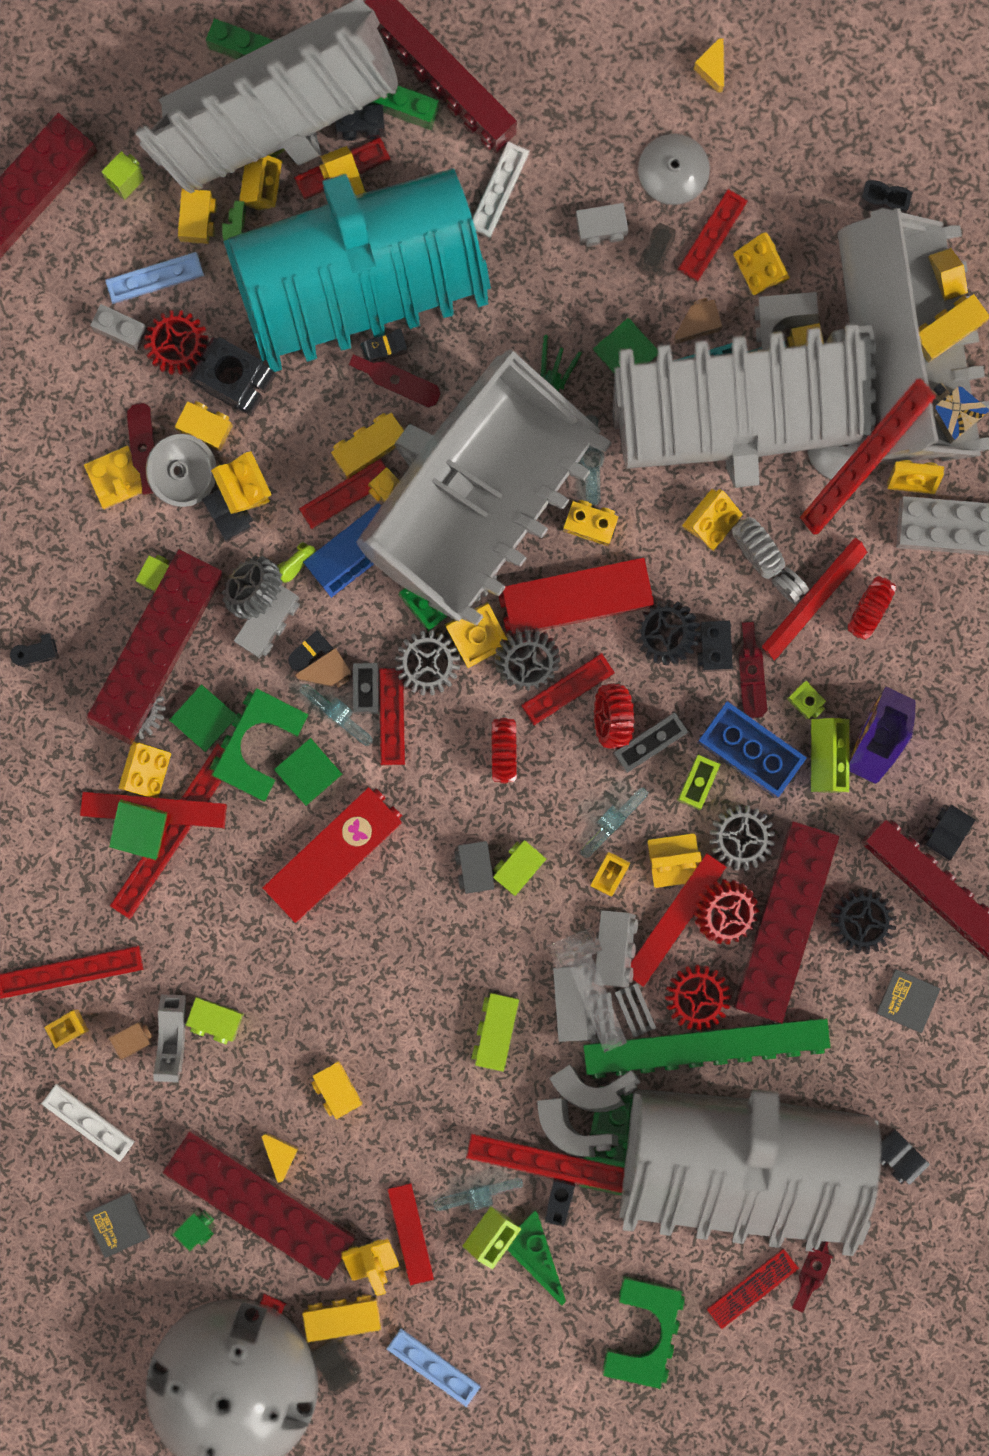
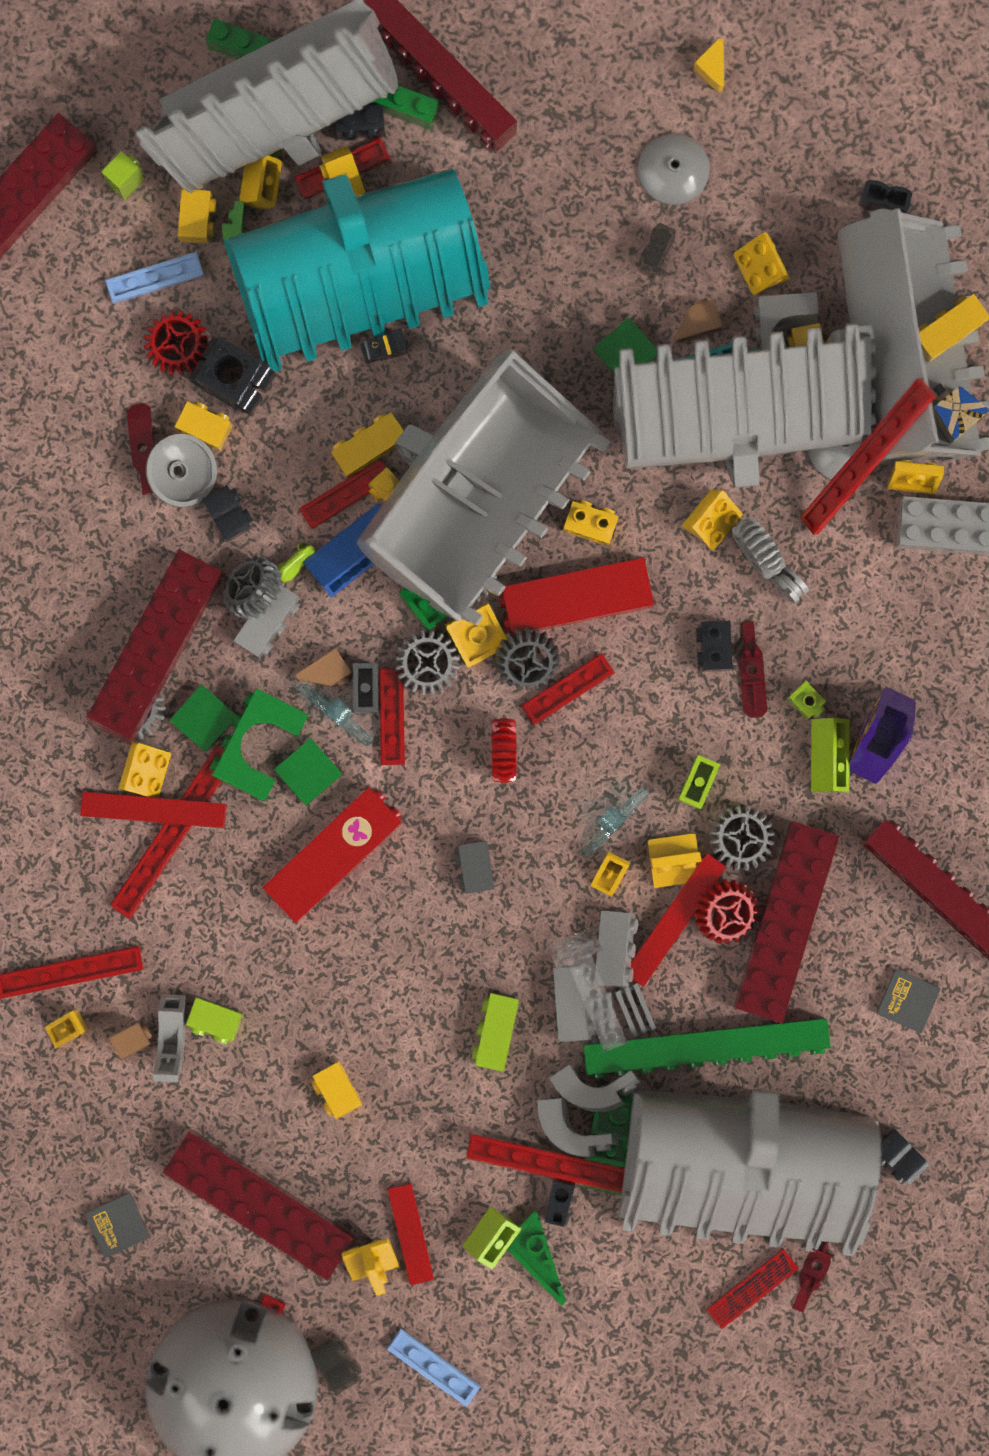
black leg [10,633,59,667] -> none
white tile [41,1084,135,1162] -> none
yellow hinge [84,446,142,509] -> none
light grey brick [90,304,147,351] -> none
green tile [109,800,168,860] -> none
lime brick [136,555,170,592] -> none
green brick [172,1208,216,1252] -> none
yellow bracket [211,451,272,514] -> none
yellow slope [261,1133,299,1183] -> none
black leg [288,630,334,672] -> none
yellow brick [303,1294,381,1342] -> none
dark red piece [349,354,441,408] -> none
clear light blue piece [433,1178,523,1211] -> none
white tile [472,142,529,238] -> none
lime brick [492,840,546,896] -> none
green plant [540,335,582,392] -> none
light grey brick [575,203,628,246] -> none
clear light blue piece [580,415,605,506] -> none
red gear [593,683,635,749] -> none
green arch [602,1276,685,1389] -> none
dark grey brick [612,712,688,773] -> none
black gear [635,600,701,666] -> none
red gear [665,965,731,1031] -> none
red tile [678,189,748,282] -> none
blue brick [697,701,807,798] -> none
red tile [762,538,868,661] -> none
black gear [830,889,897,954] -> none
red gear [847,576,896,640] -> none
black brick [922,804,976,862] -> none
yellow slope [928,248,968,301] -> none

